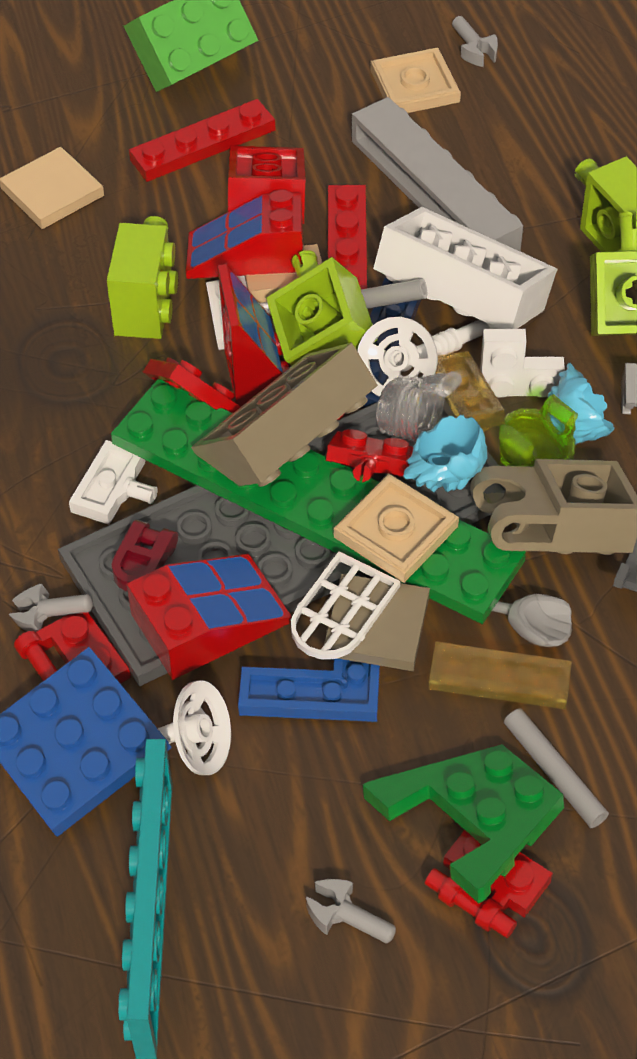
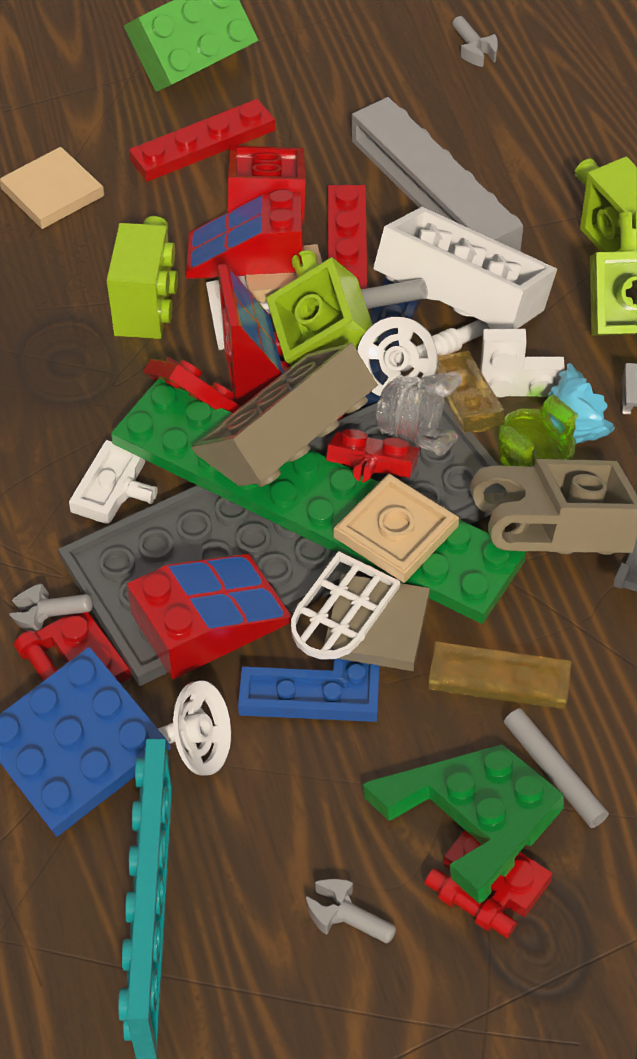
dark red plate [111,520,178,592] -> none
tan tile [371,48,461,113] -> none
medium azure hair [403,415,487,492] -> none
light grey piece [492,594,572,647] -> none

